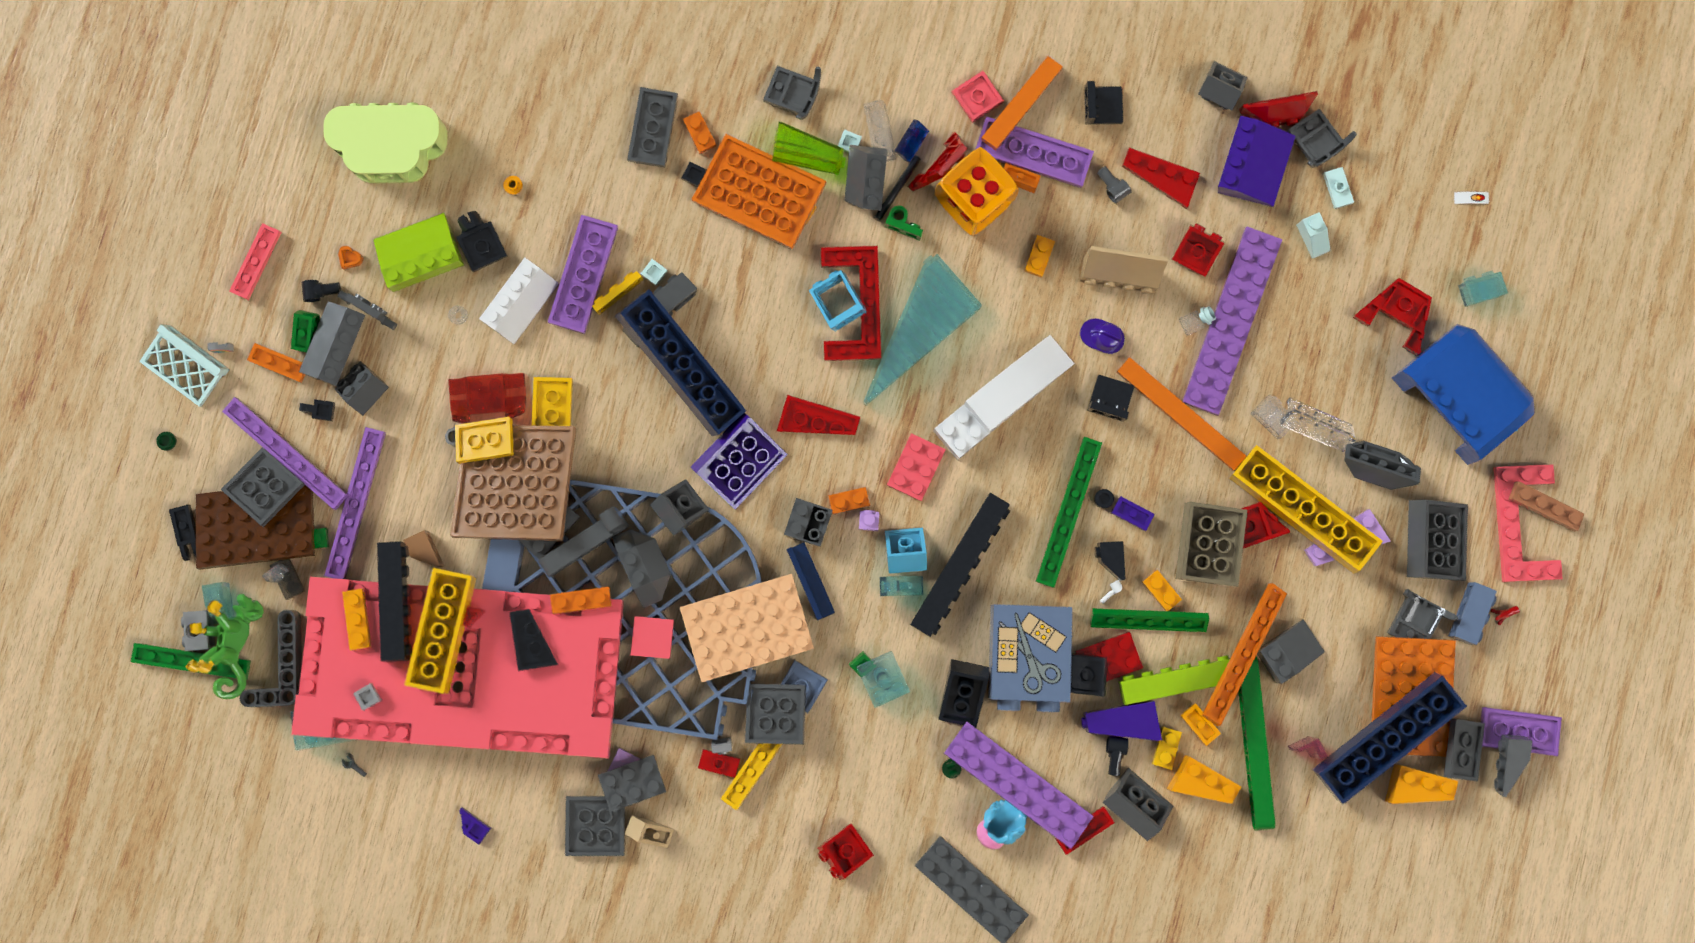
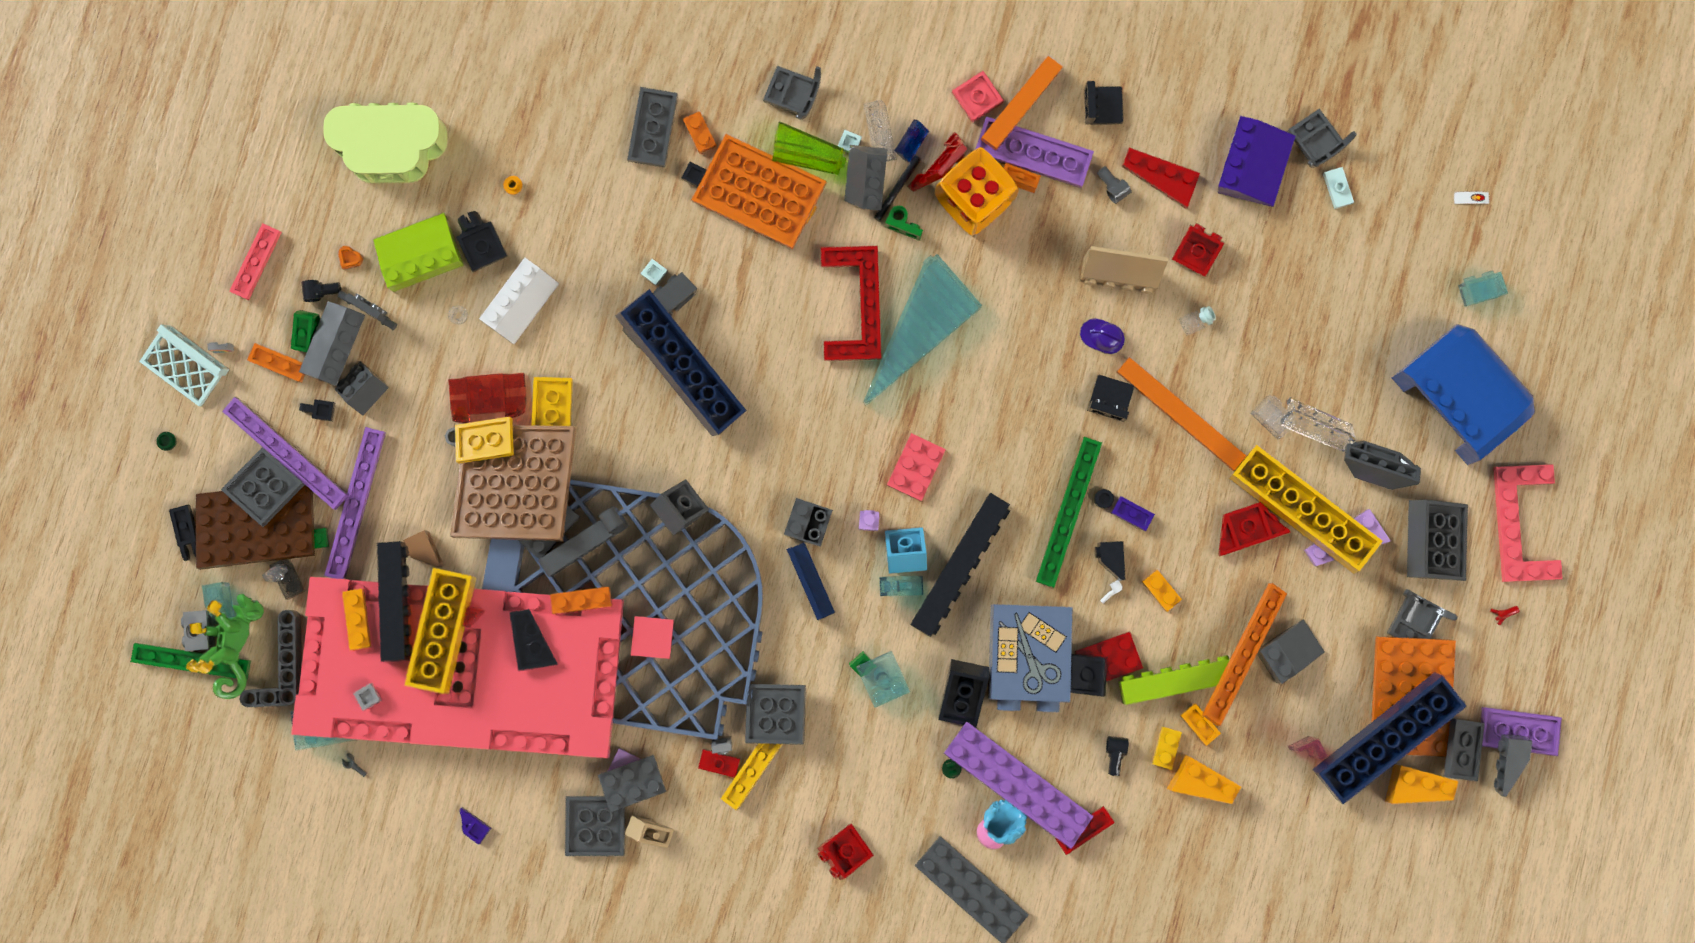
medium lavender plate [548,215,618,334] -> none
yellow plate [592,271,643,315] -> none
dark grey wedge [613,529,671,608] -> none
light nougat plate [680,574,814,682] -> none
dark purple slope [690,413,788,509] -> none
red wing [776,395,861,435] -> none
sand blue tile [780,660,828,713] -> none
medium azure window [809,270,867,332] -> none
orange plate [828,487,870,514] -> none
white slope [933,335,1074,460] -> none
light orange plate [1024,235,1055,278] -> none
dark purple slope [1081,700,1162,741] -> none
green plate [1090,608,1210,632] -> none
dark grey slope [1103,768,1173,841] -> none
dark tan slope [1175,502,1247,587] -> none
medium lavender plate [1182,227,1282,416] -> none
dark grey slope [1198,61,1248,111] -> none
green beam [1238,656,1275,831] -> none
red wedge [1239,91,1318,128] -> none
light aqua slope [1297,212,1330,259] -> none
red wing [1353,278,1432,356] -> none
sand blue brick [1448,582,1497,645] -> none
nougat plate [1508,481,1584,532] -> none

